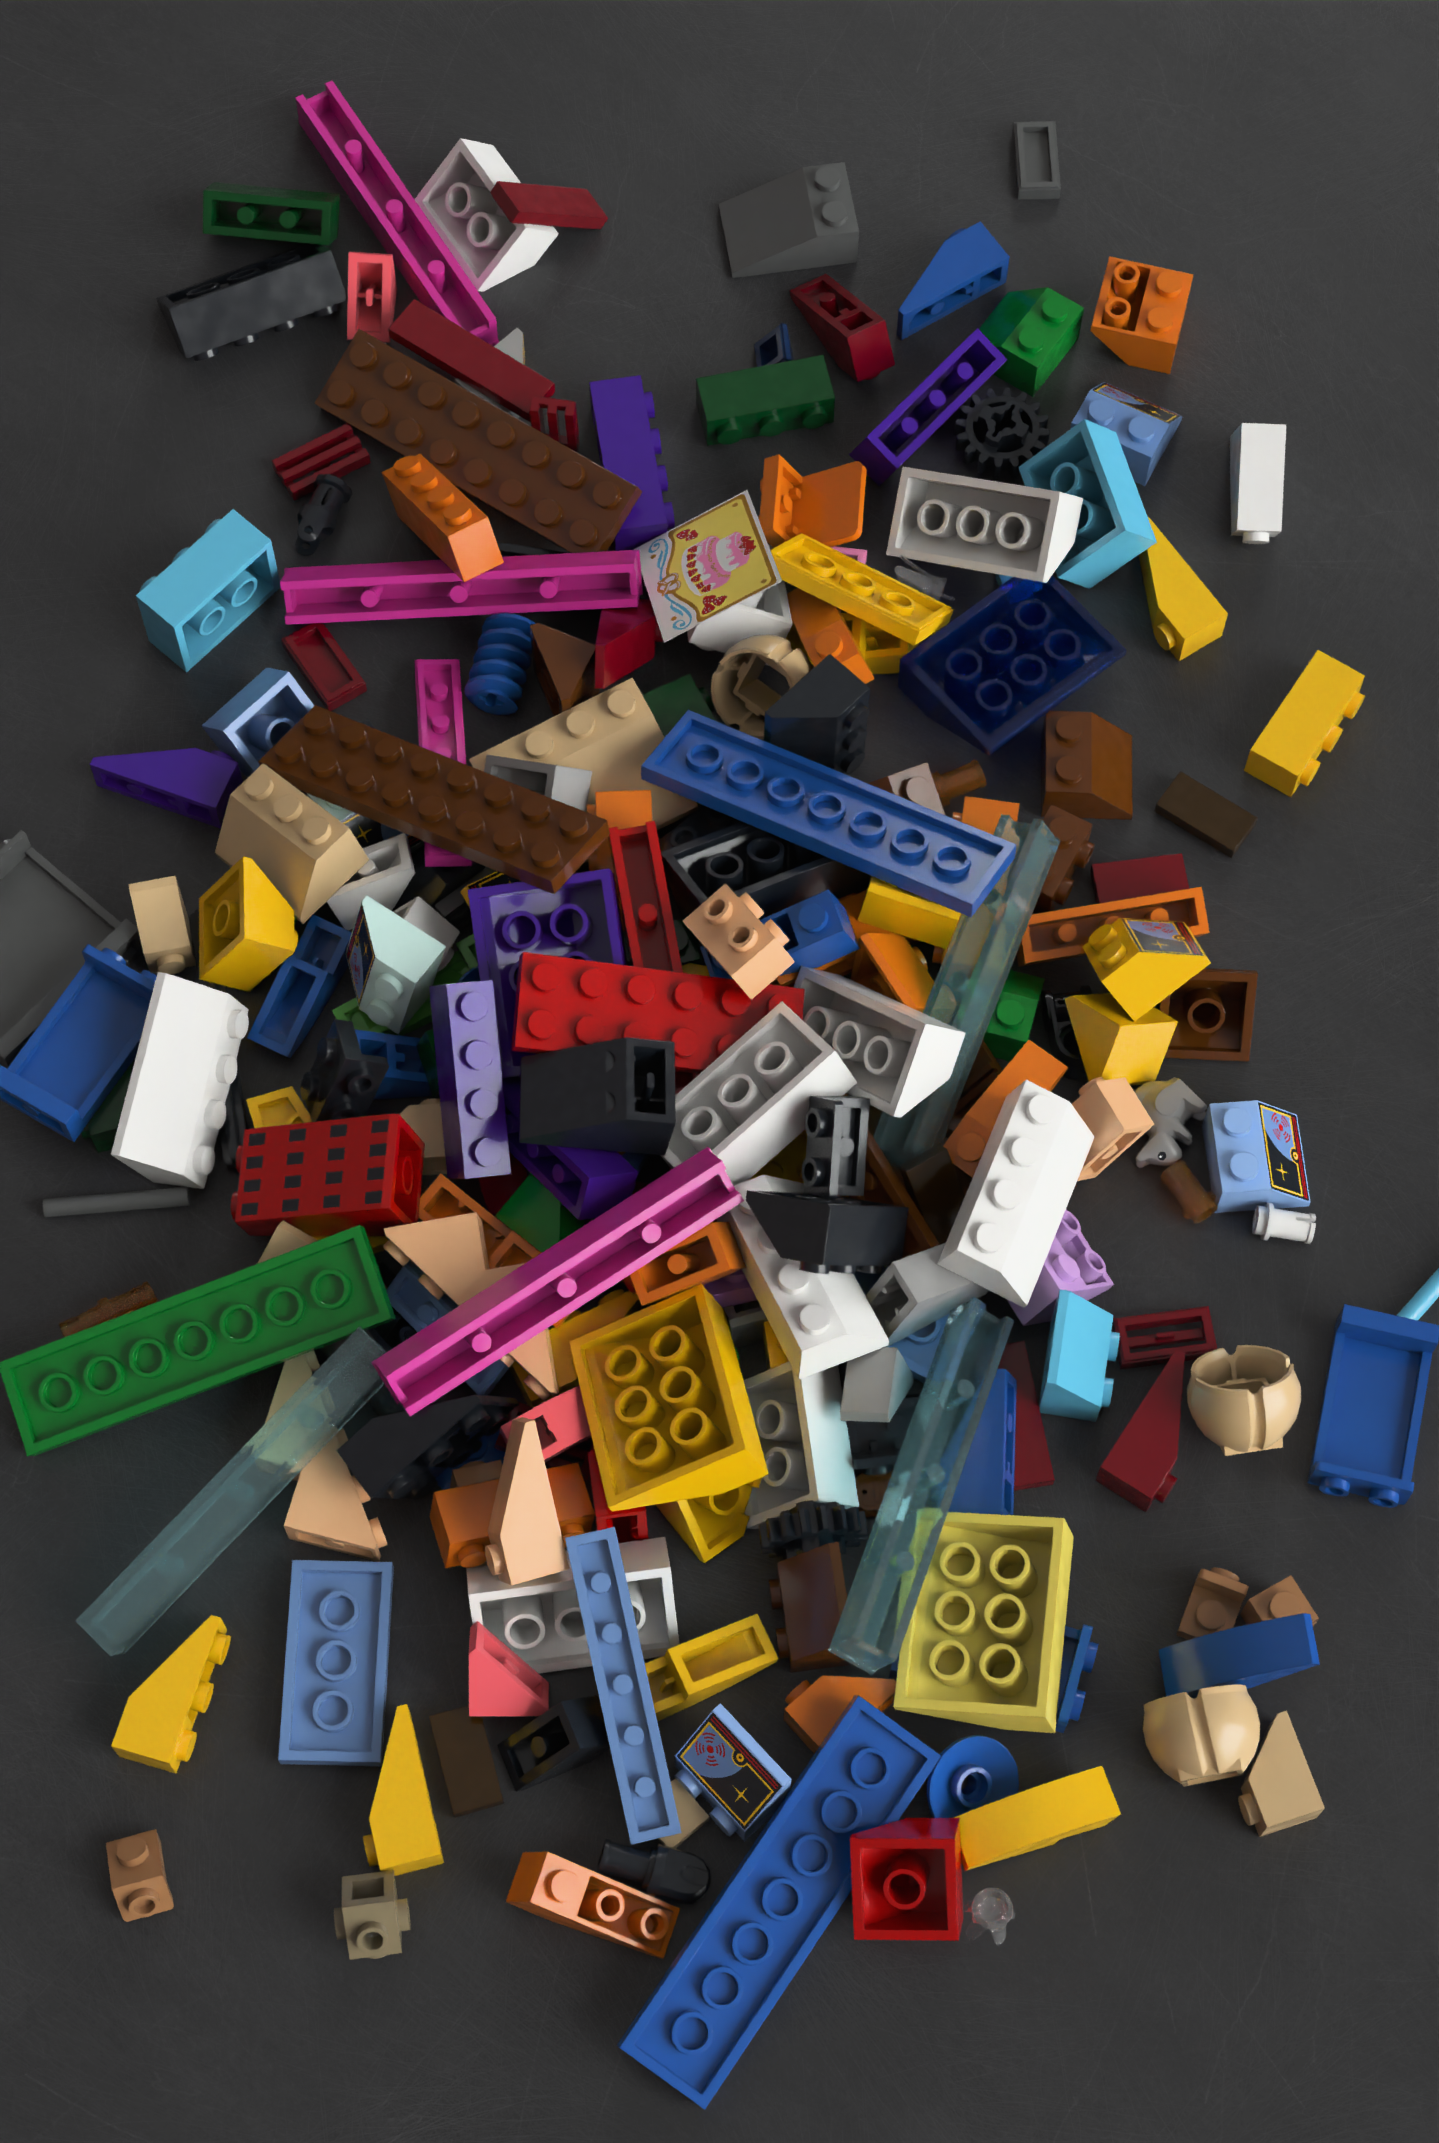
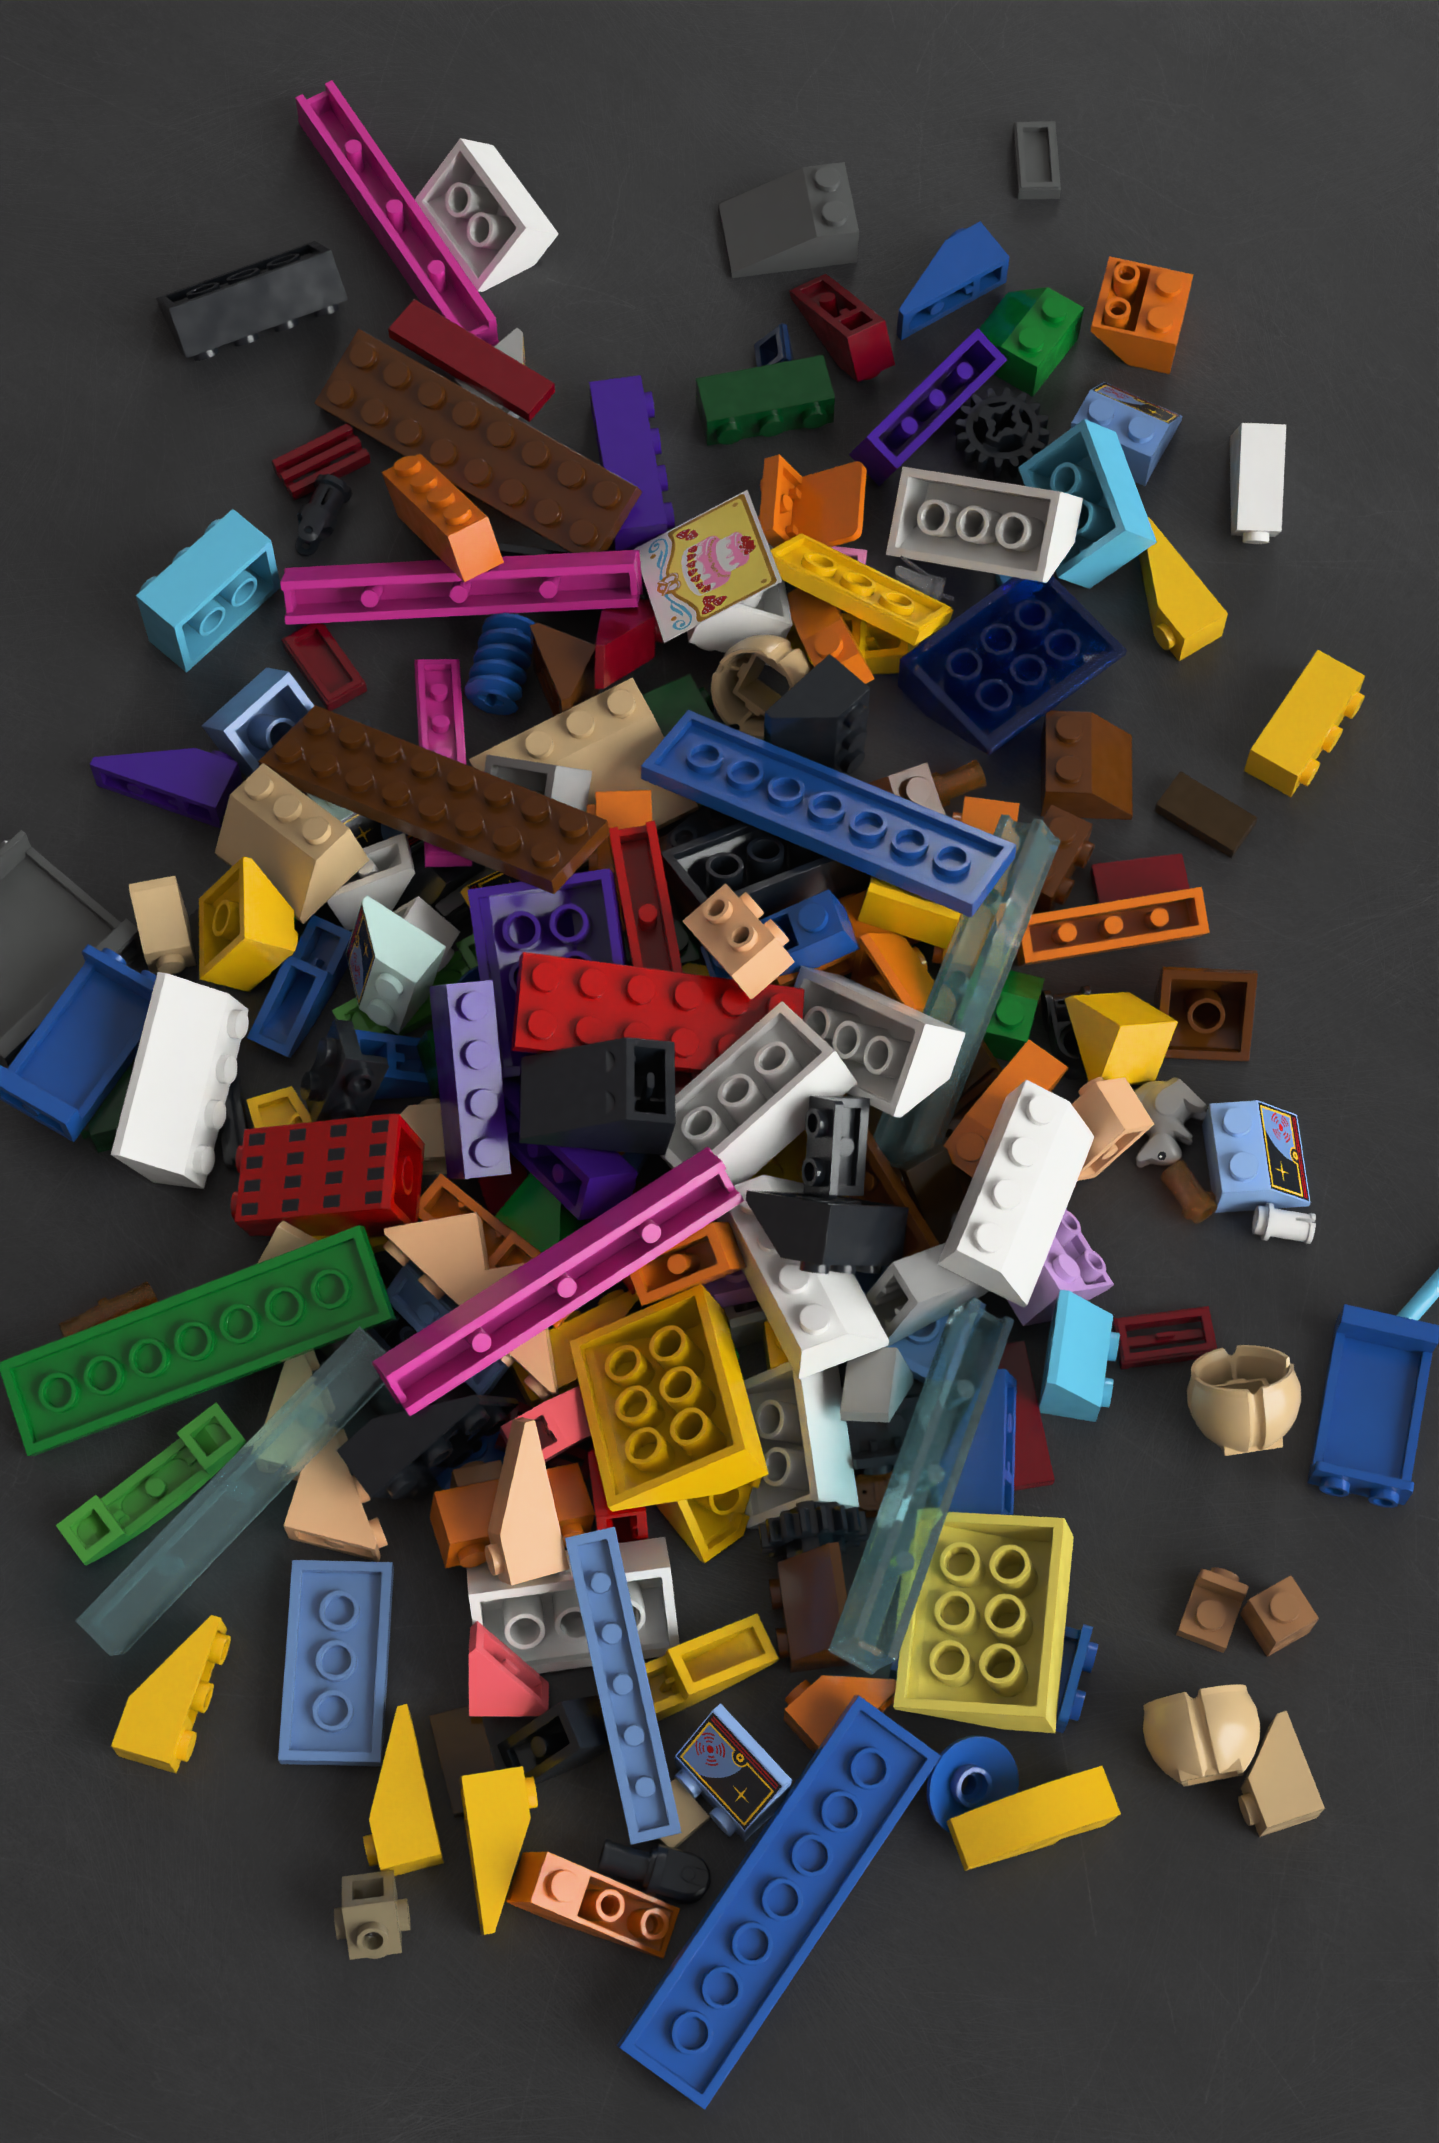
dark grey bar [43,1187,190,1218] -> none
medium nougat bracket [106,1829,174,1922] -> none
dark green brick [203,182,340,245] -> none
coral slope [347,252,397,342] -> none
dark red tile [490,181,608,229] -> none
dark red tile [529,396,580,453] -> none
red slope [850,1818,963,1941] -> none
clear piece [963,1887,1016,1944] -> none
yellow slope [1082,918,1211,1022] -> none
dark red slope [1095,1348,1185,1512] -> none
blue slope [1159,1613,1320,1698] -> none
none -> bright green slope [56,1402,247,1566]
none -> yellow slope [459,1766,538,1935]

